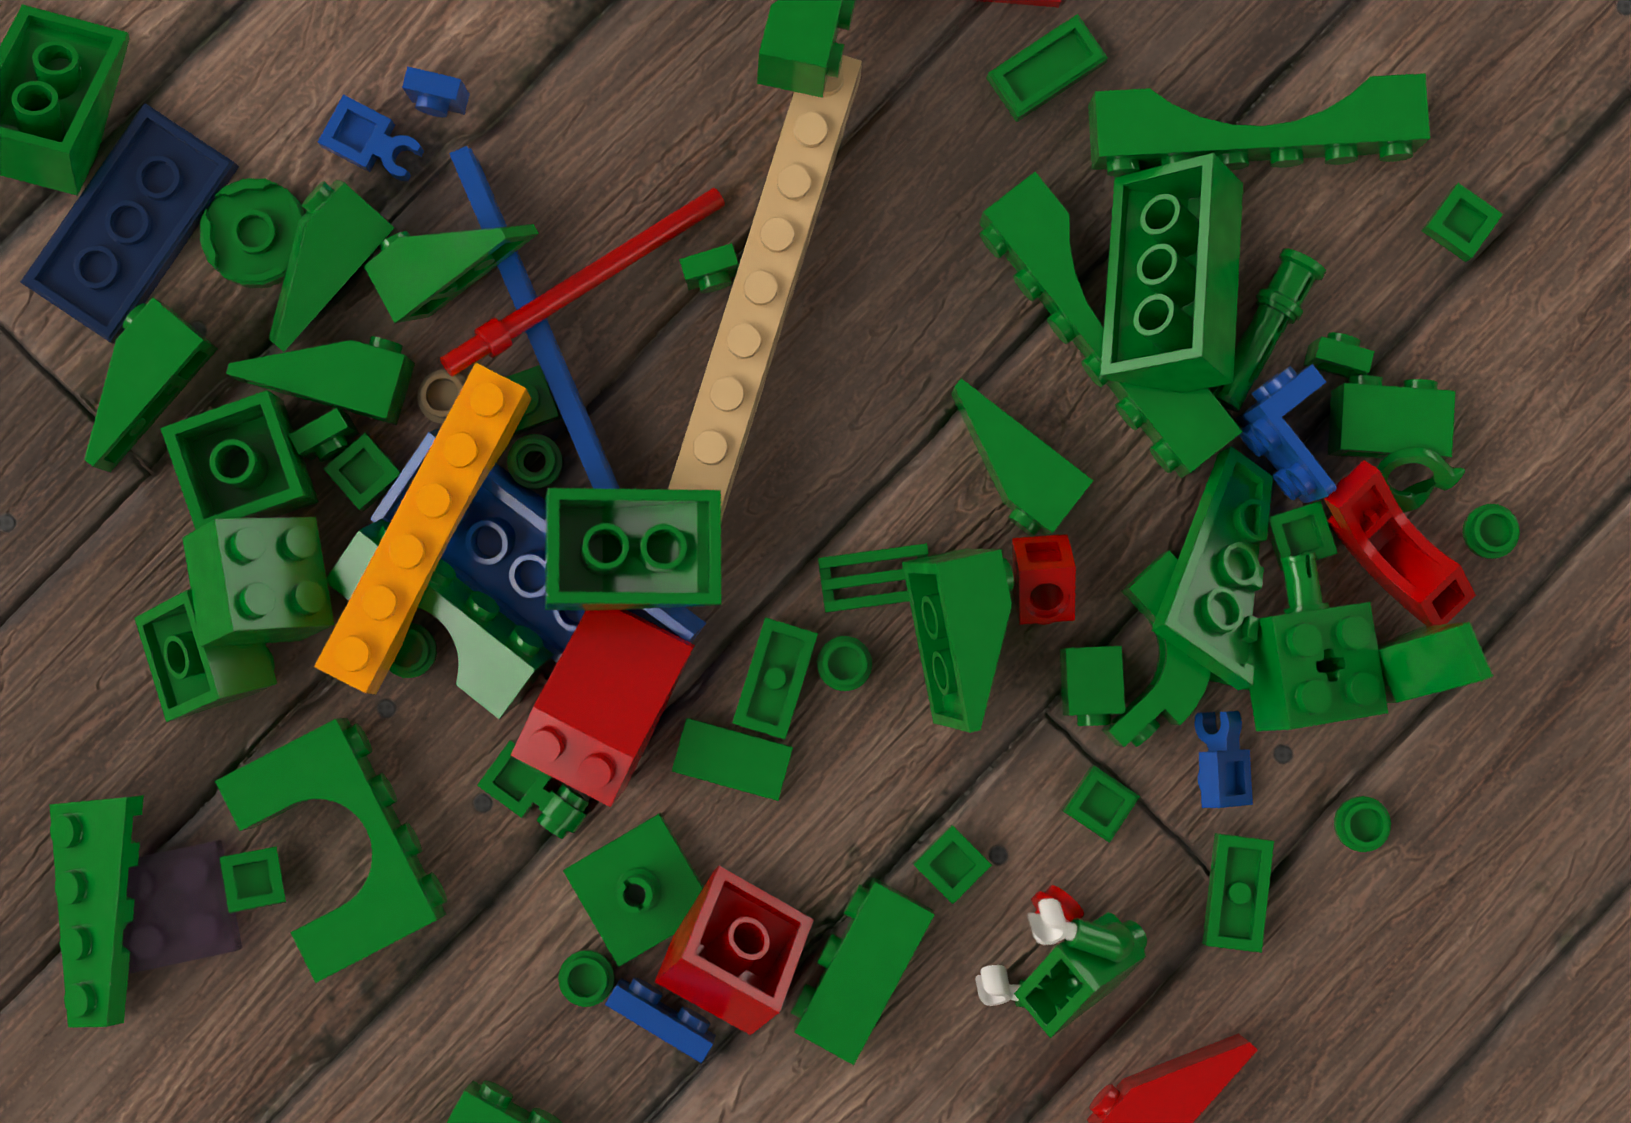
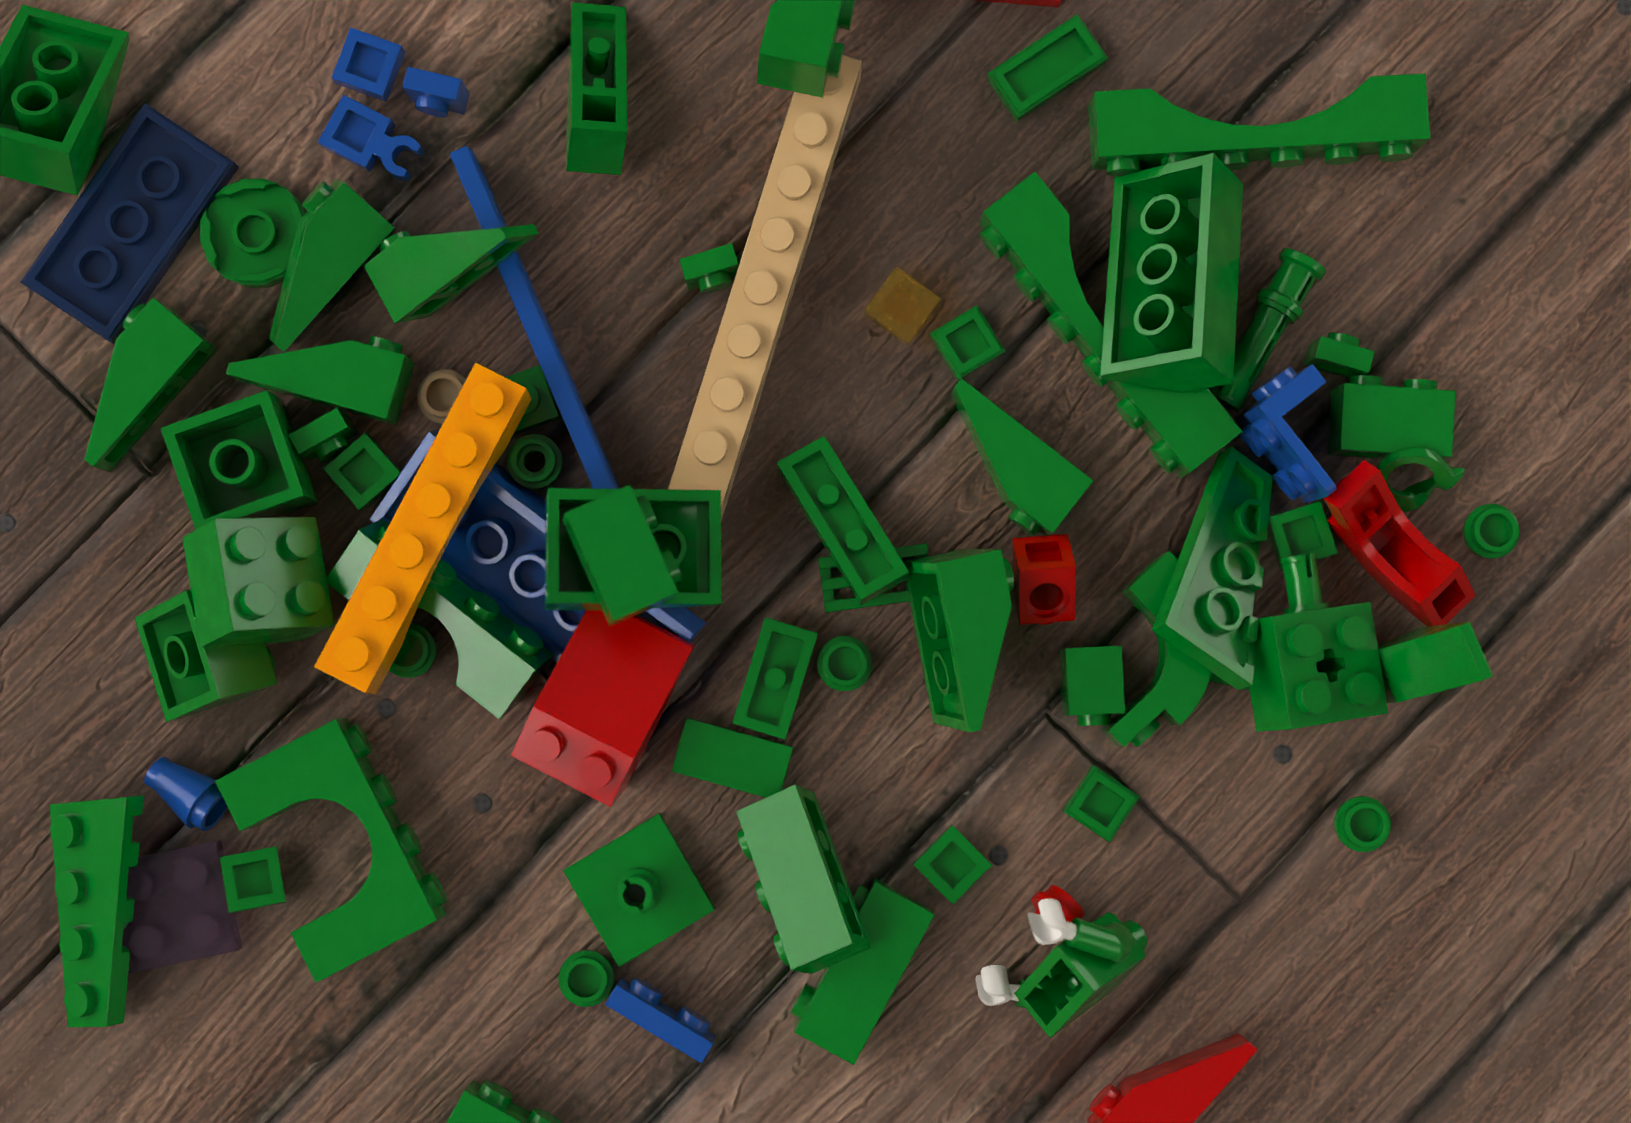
red bar [440,188,725,377] -> none
green plate [477,740,589,839] -> none
red slope [654,866,814,1036] -> none
blue plate [1194,711,1253,808] -> none
green plate [1202,833,1274,953] -> none
green plate [1421,182,1503,262] -> none
none -> blue cone [144,756,228,831]
none -> blue plate [331,27,405,102]
none -> green brick [563,485,682,626]
none -> green slope [566,2,627,175]
none -> green brick [736,784,871,974]
none -> green plate [777,436,909,605]
none -> clear yellow plate [864,266,941,346]
none -> green tile [929,305,1005,382]

